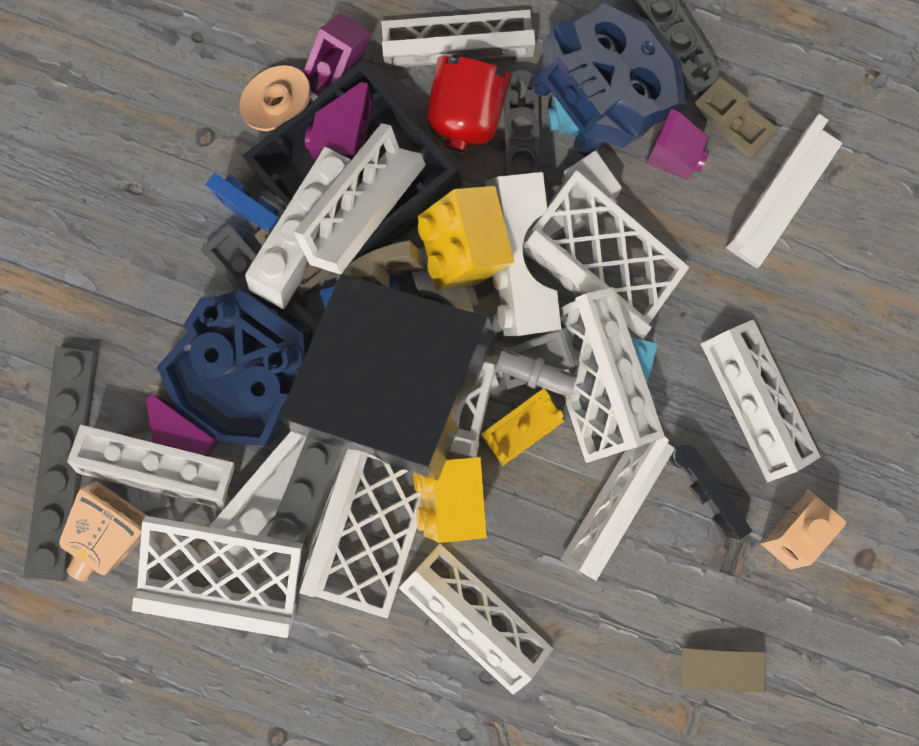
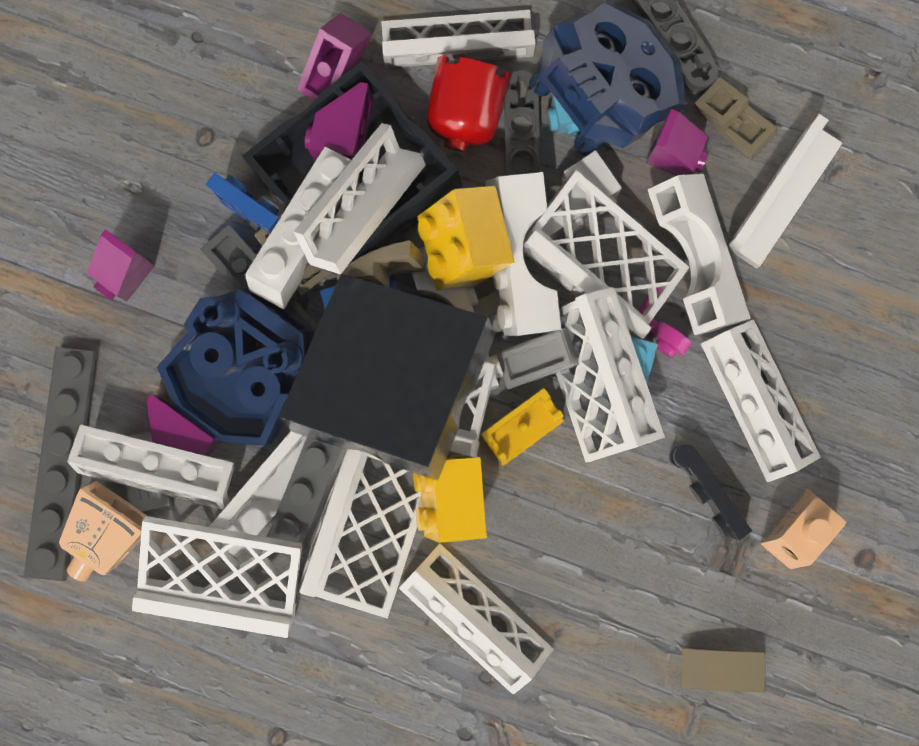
light nougat dish [239,65,311,131] -> none
light grey pin [495,348,578,398] -> none
white fence [561,437,675,581] -> none
none -> magenta slope [87,229,154,302]
none -> dark pink plate [638,287,692,358]
none -> white arch [648,174,751,335]

